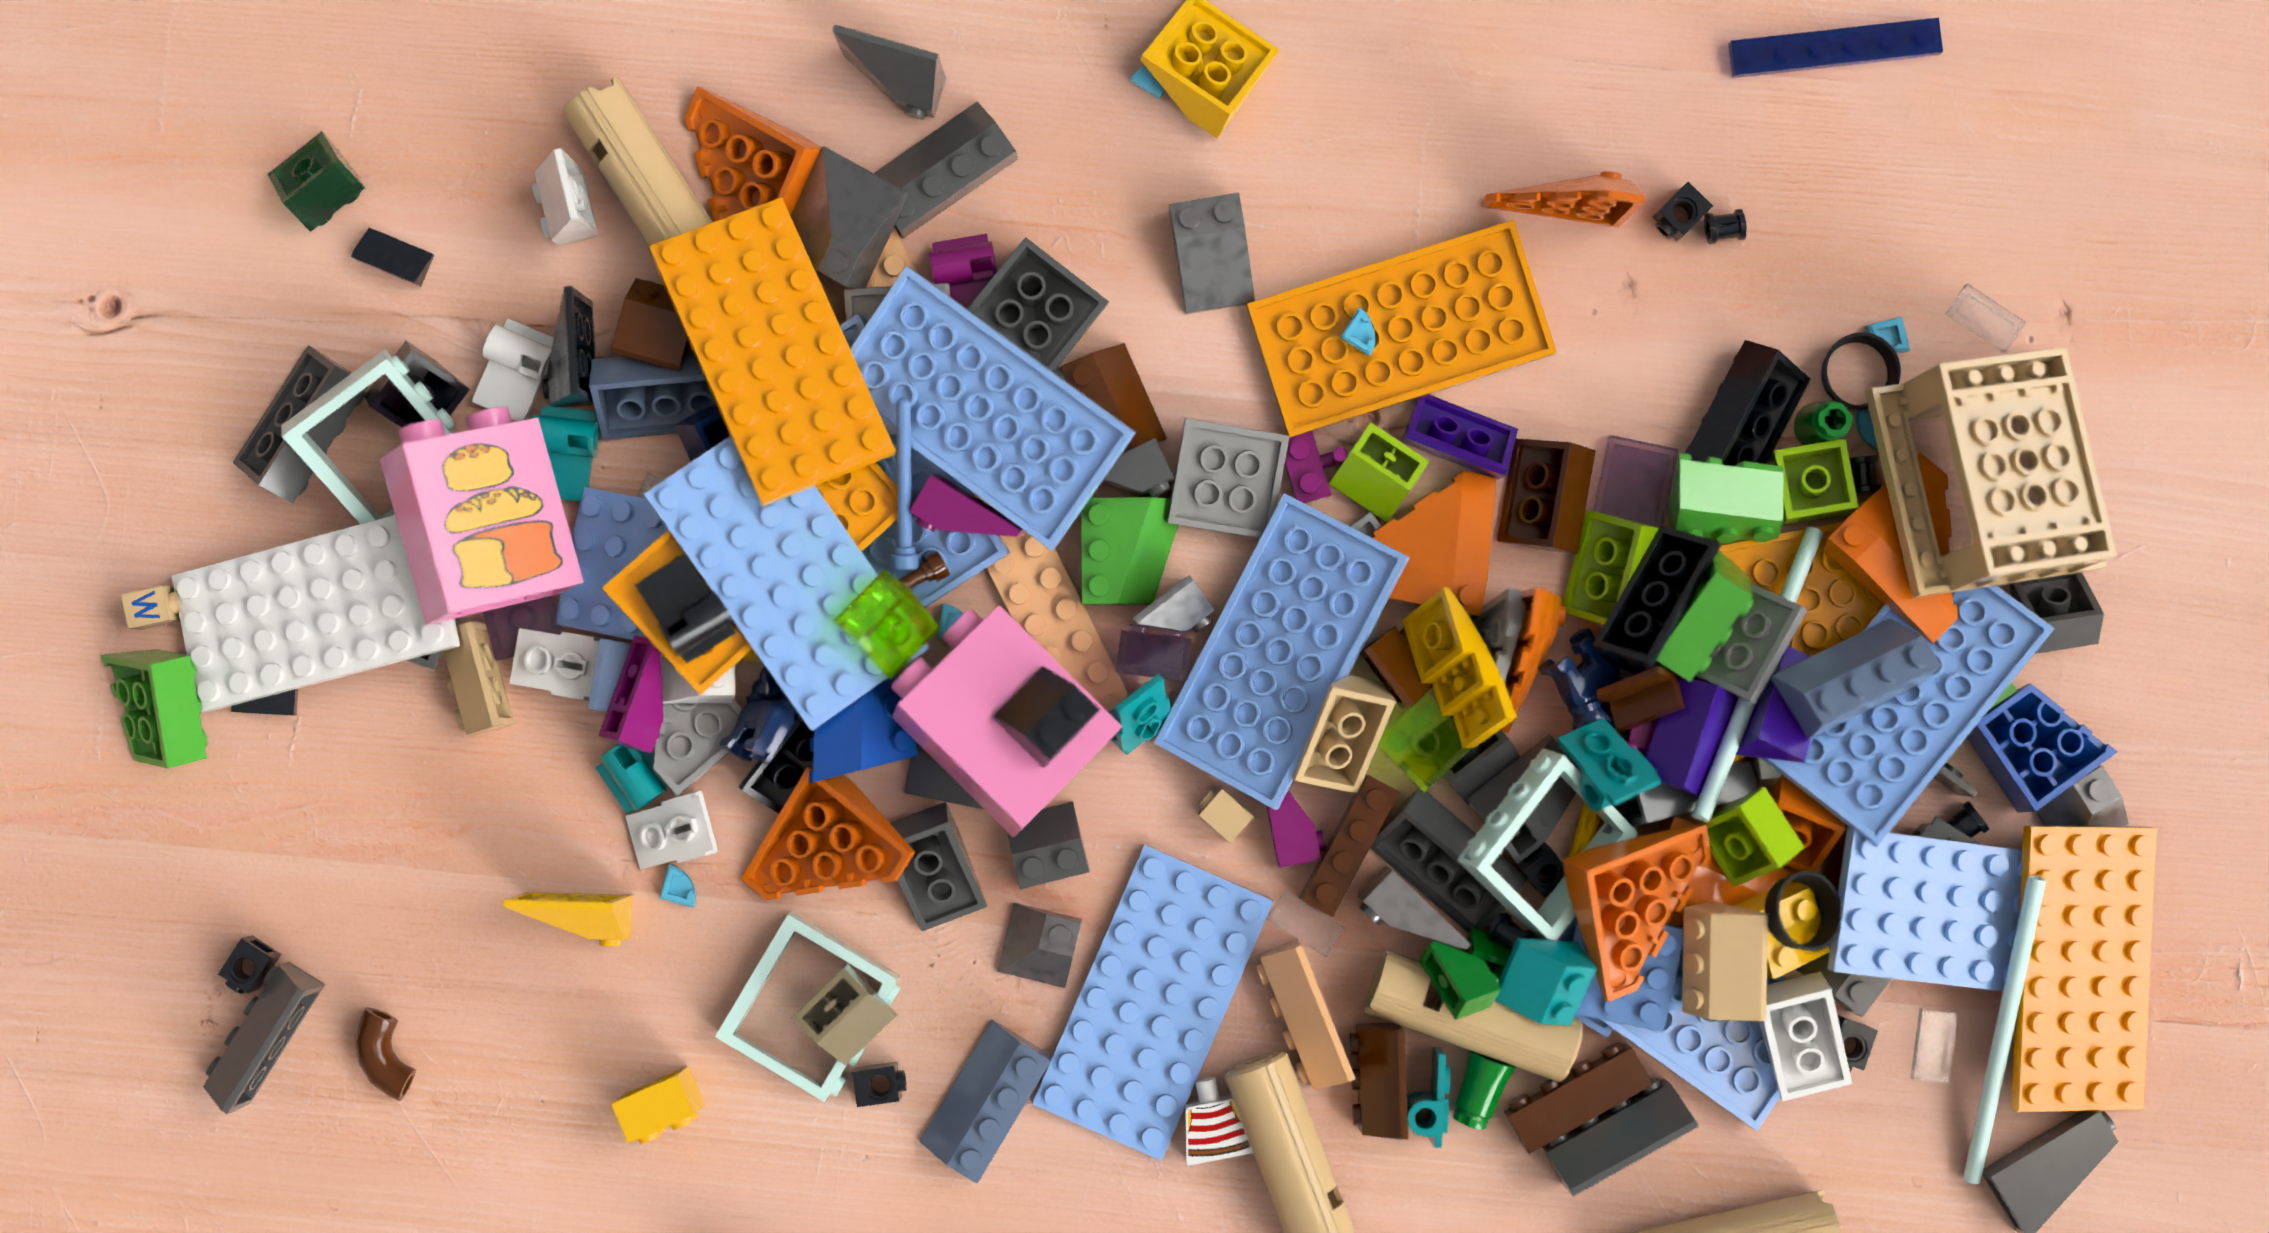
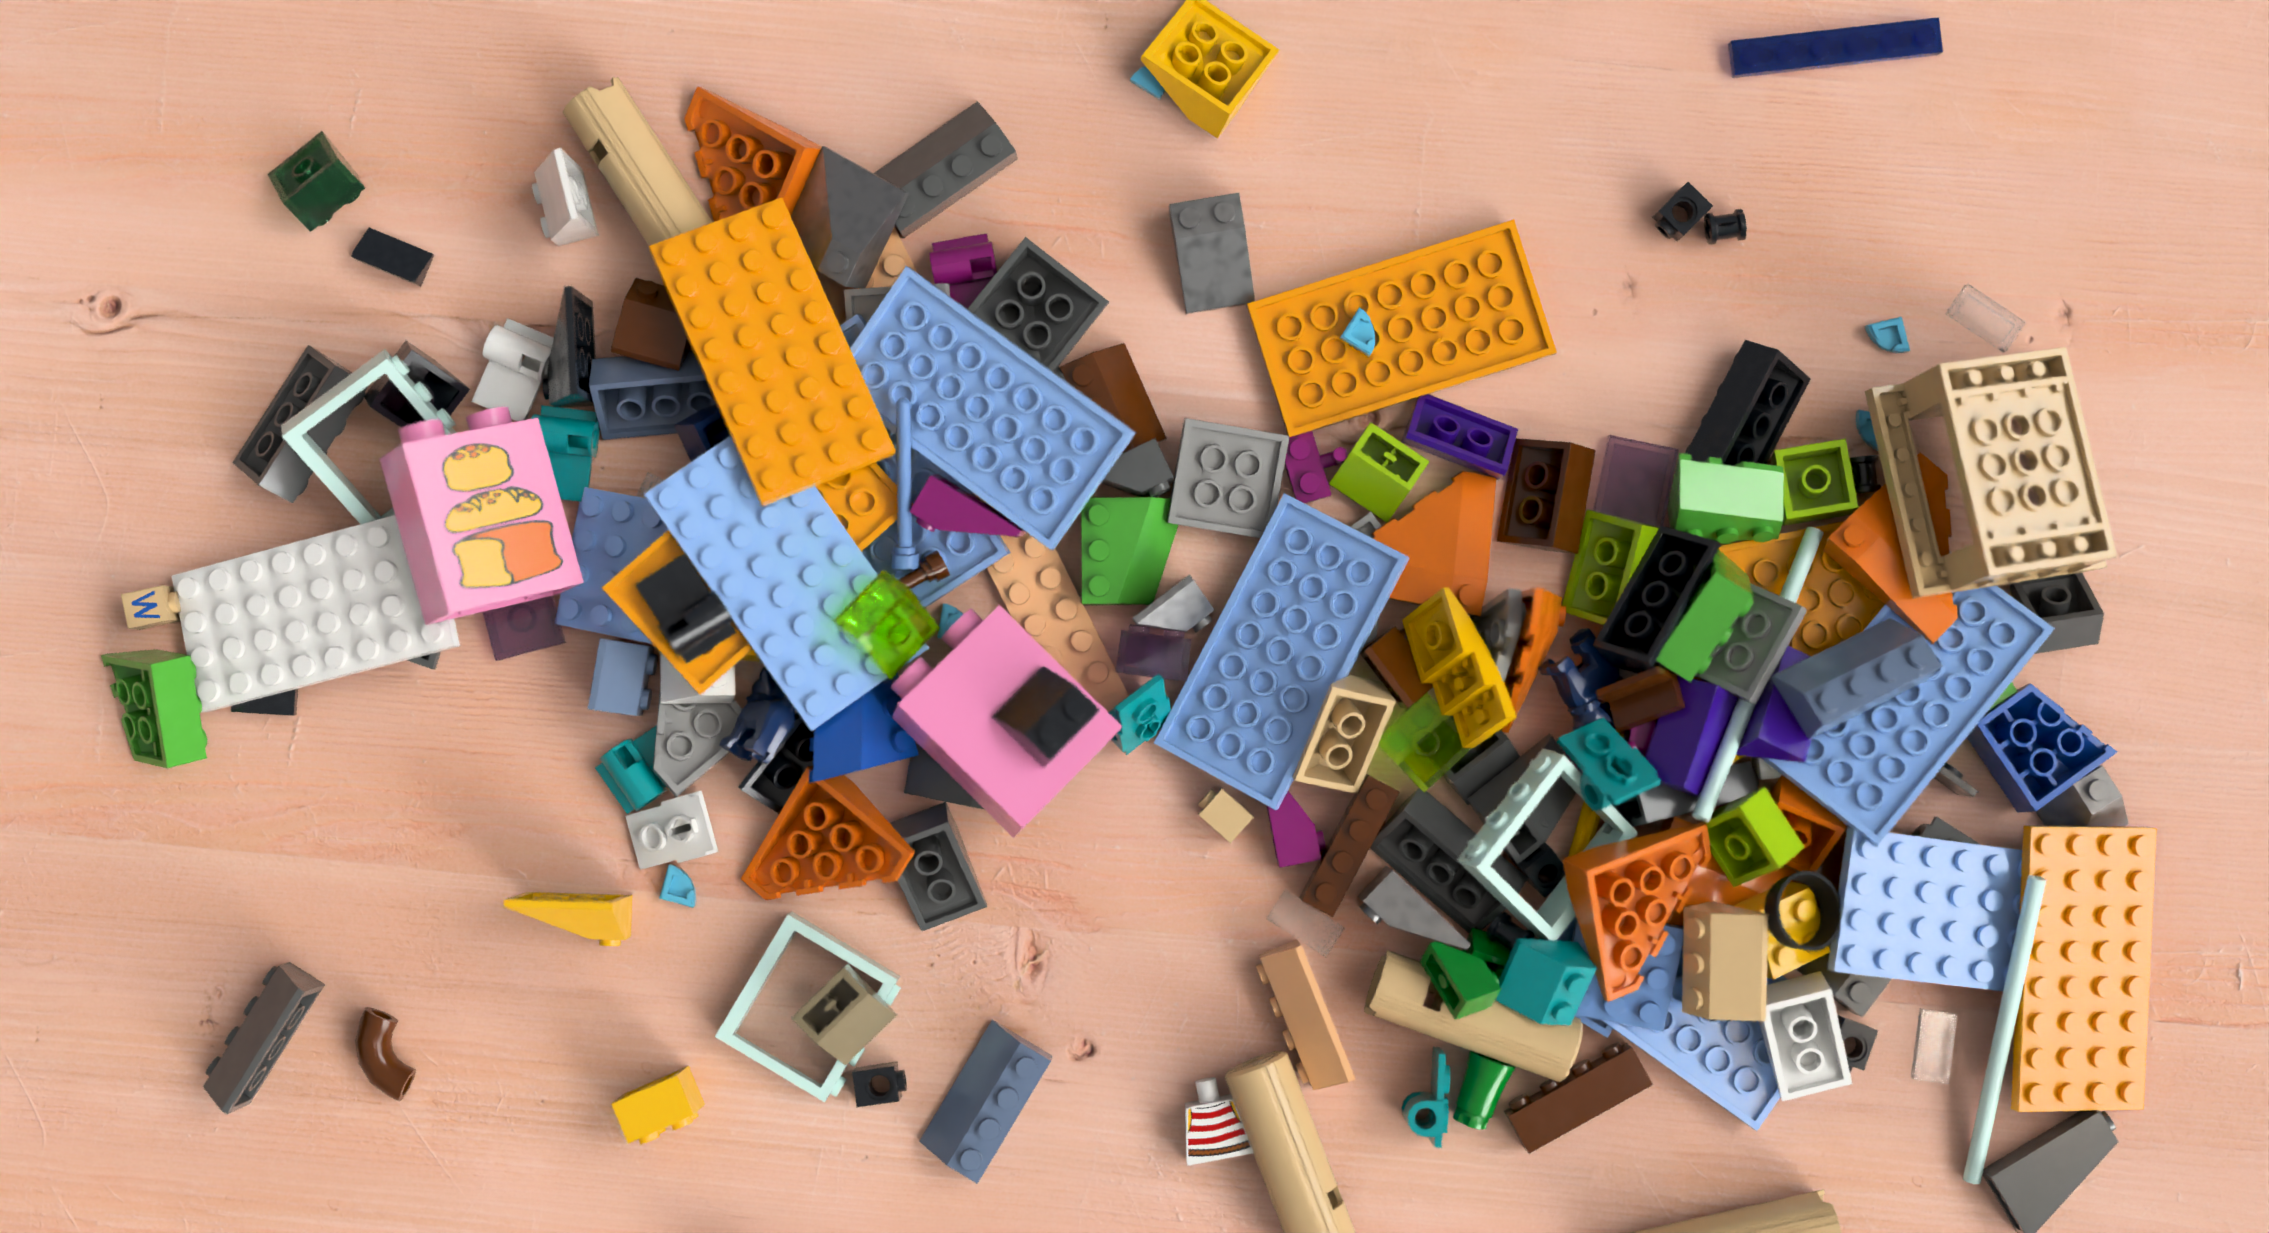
black brick [218,935,282,994] -> none
tan slope [440,621,515,736] -> none
white piece [509,628,602,700] -> none
magenta slope [598,635,664,754] -> none
dark grey slope [833,25,946,120] -> none
flat silver slope [997,903,1082,988] -> none
dark grey slope [1007,802,1090,889] -> none
light blue plate [1032,844,1273,1161] -> none
reddish brown slope [1350,1023,1408,1140] -> none
orange slope [1481,171,1645,228] -> none
dark grey slope [1542,1078,1699,1196] -> none
green plant [1794,401,1853,445] -> none
black tyre [1821,332,1901,409] -> none
black piece [1946,801,1990,838] -> none

